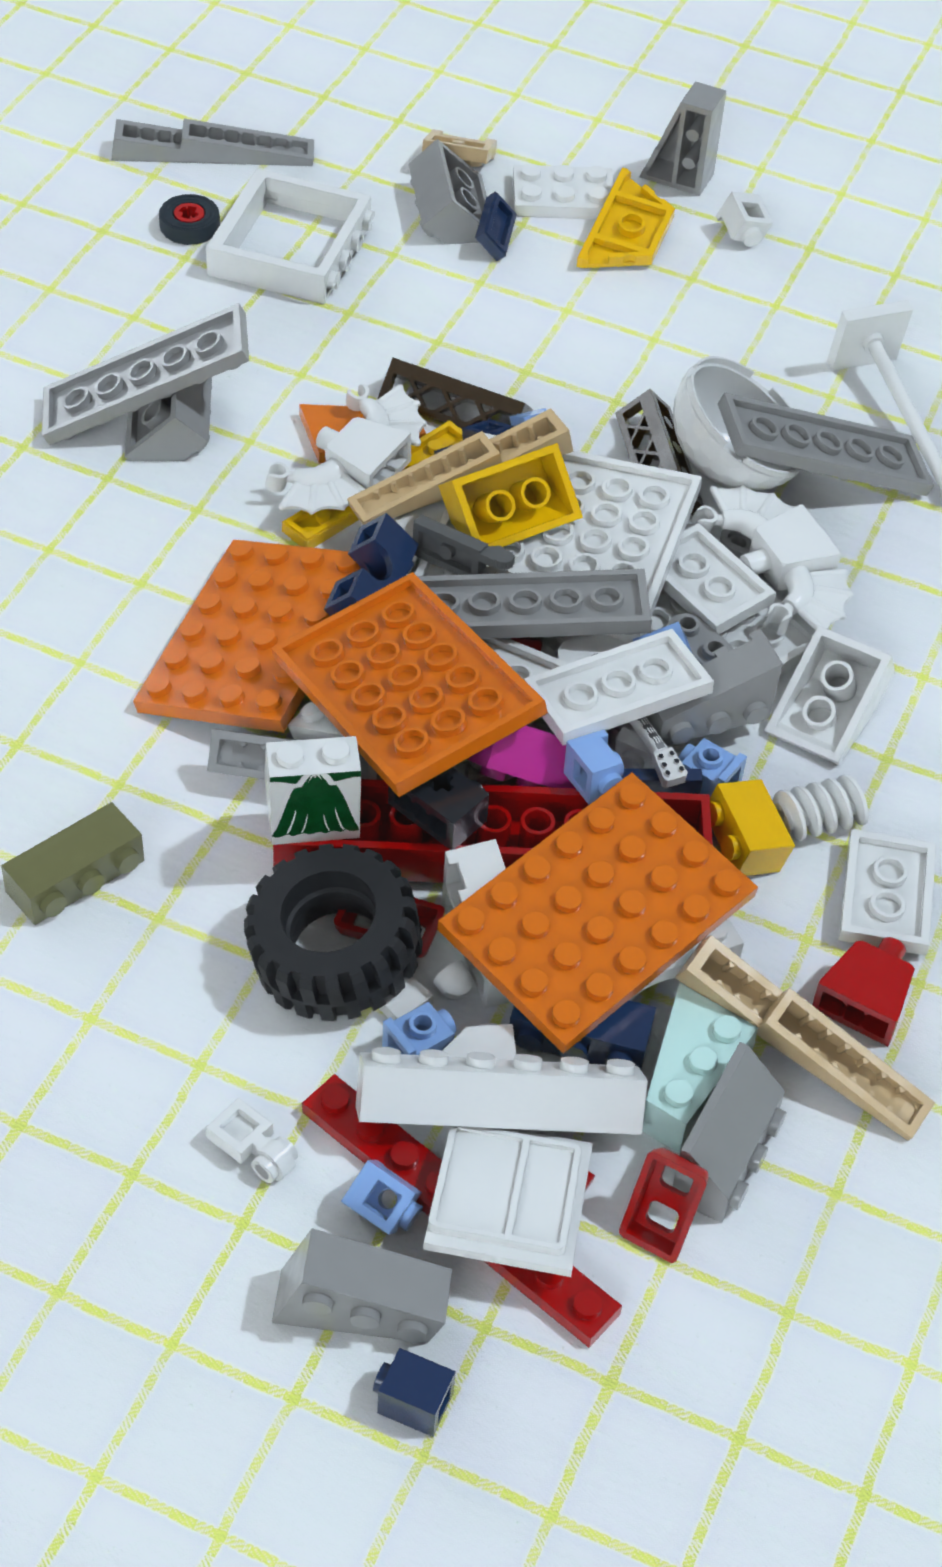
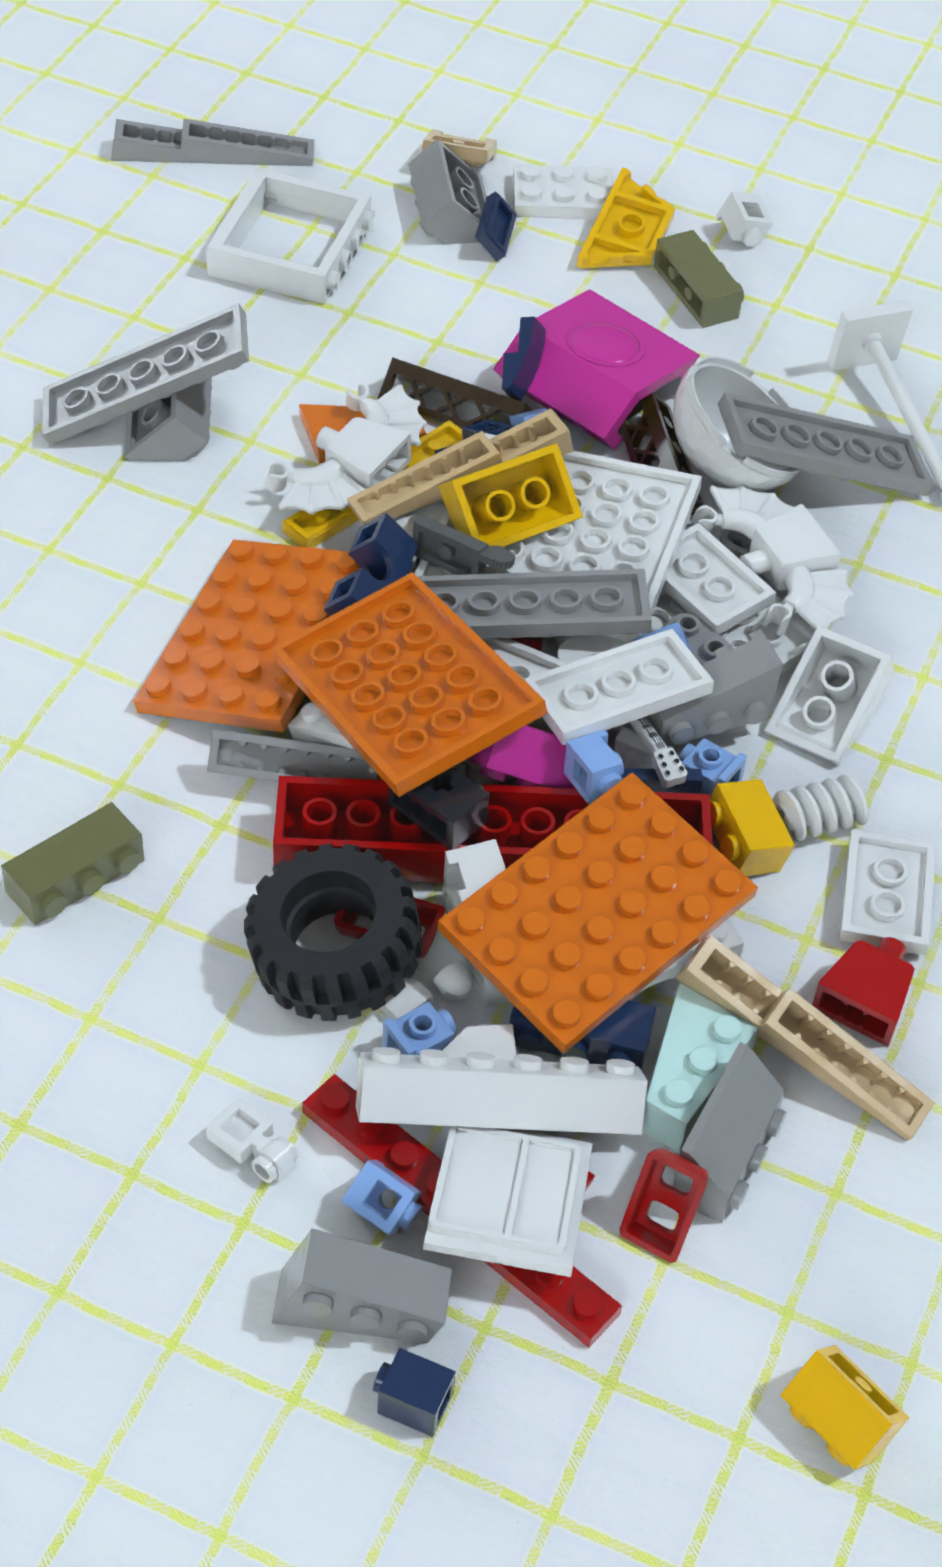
black bush [159,194,220,245] -> none
slope [264,736,361,845] -> none
light grey wedge [639,81,727,196] -> none
none -> dark pink panel [493,289,700,451]
none -> dark blue slope [502,316,546,401]
none -> olive brick [653,230,744,328]
none -> yellow brick [780,1345,910,1470]

